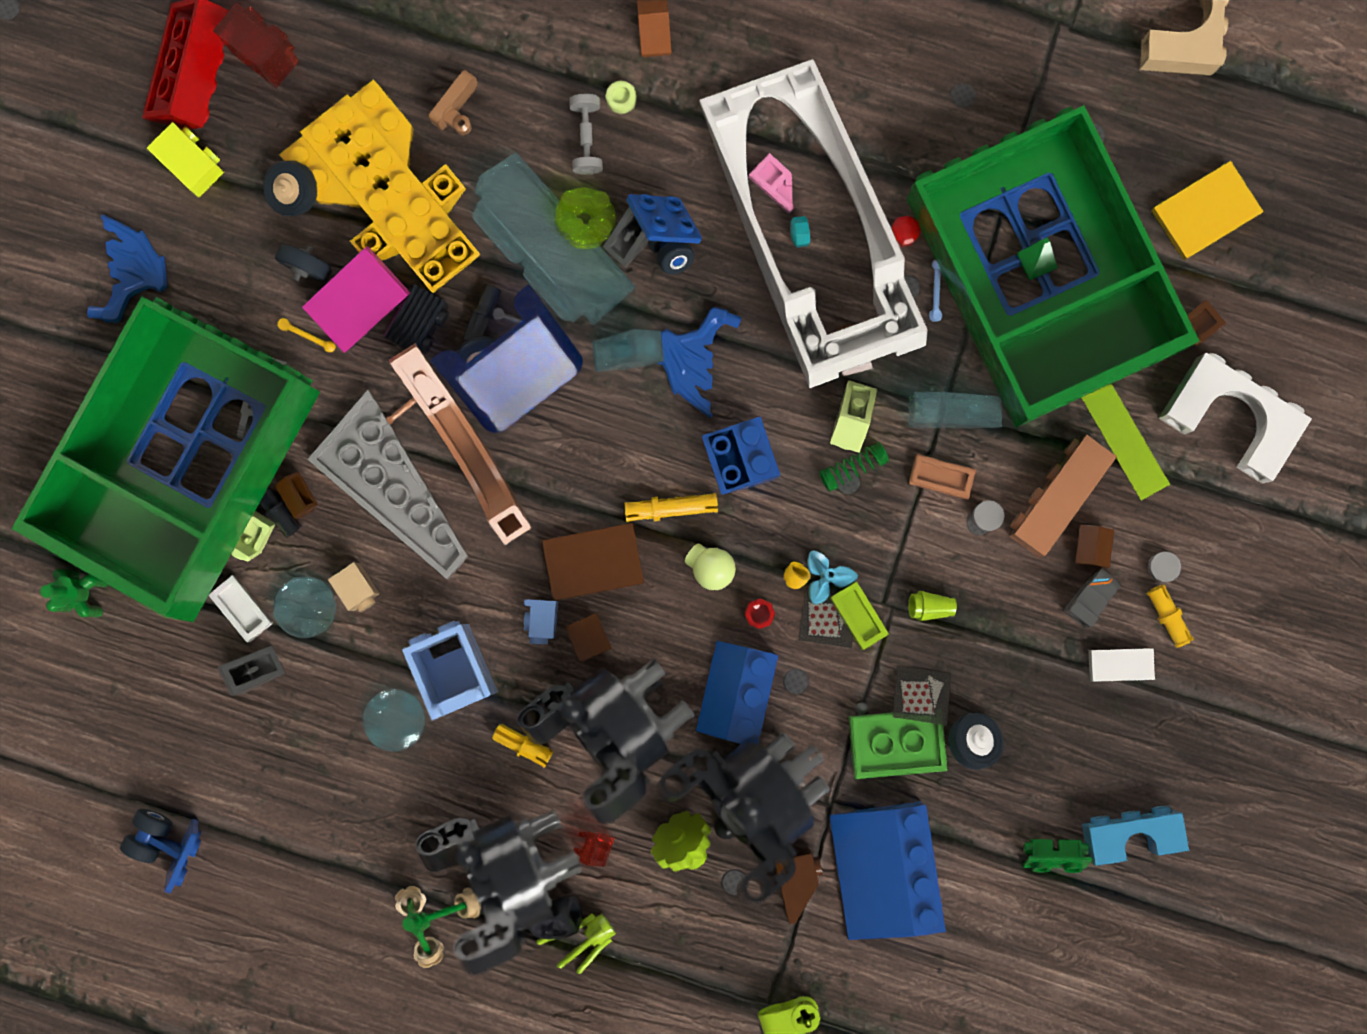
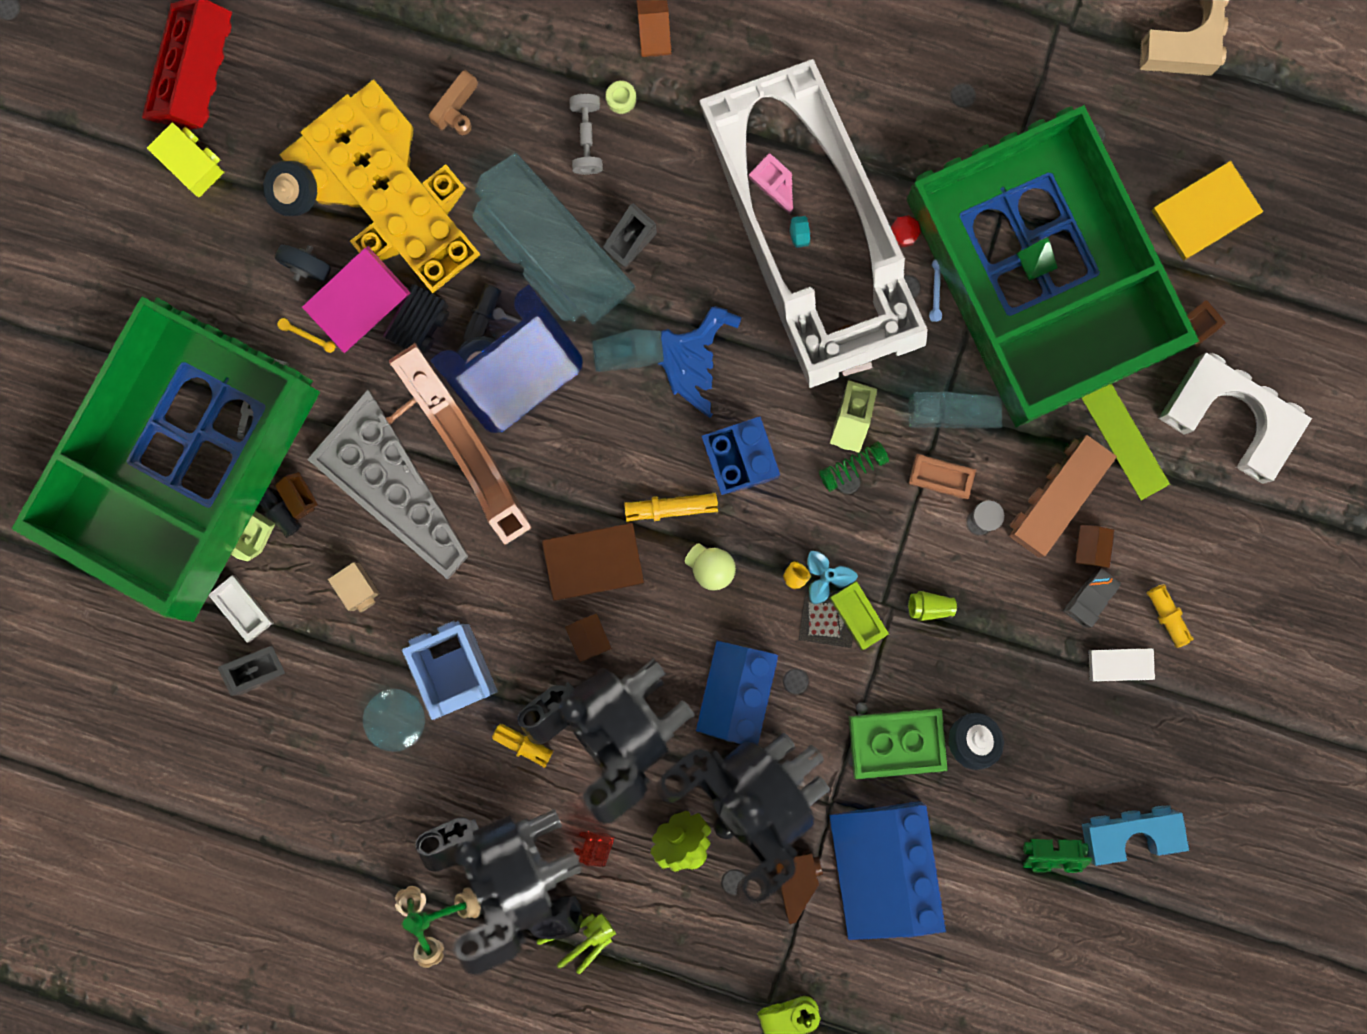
green plant [40,568,108,617] -> none
blue animal [87,214,168,323] -> none
plate [120,809,202,894] -> none
clear red brick [213,2,299,89] -> none
clear light blue dish [273,577,336,638] -> none
medium blue brick [524,599,558,644] -> none
clear neon green plate [554,188,616,249] -> none
blue plate [626,194,702,275] -> none
red tile [744,598,775,629] -> none
clear smoke sticker [893,666,951,725] -> none
light grey piece [1147,552,1181,583] -> none

